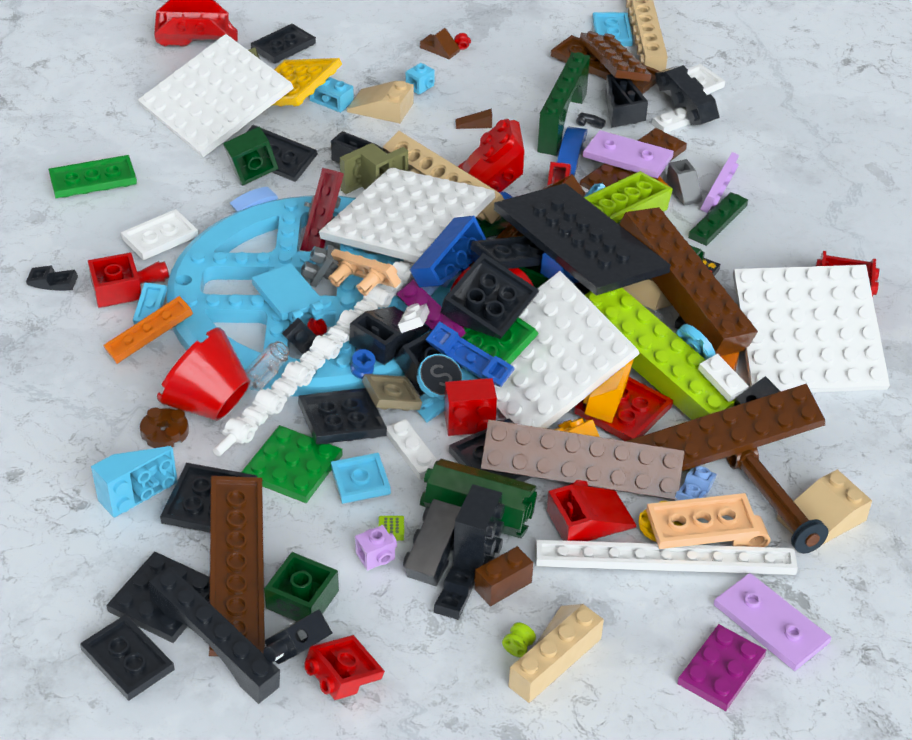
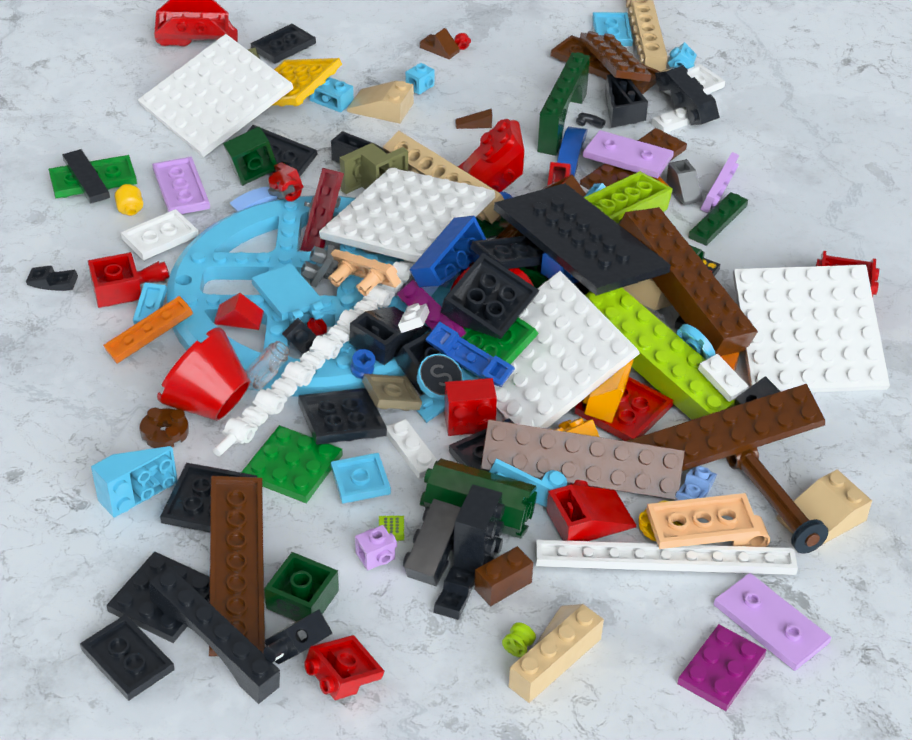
none -> black tile [62,149,110,204]
none -> yellow head [114,184,144,216]
none -> lavender plate [152,157,210,214]
none -> red slope [214,293,264,330]
none -> red plate [268,162,304,201]
none -> medium azure door [489,458,567,507]
none -> medium azure brick [668,42,697,69]

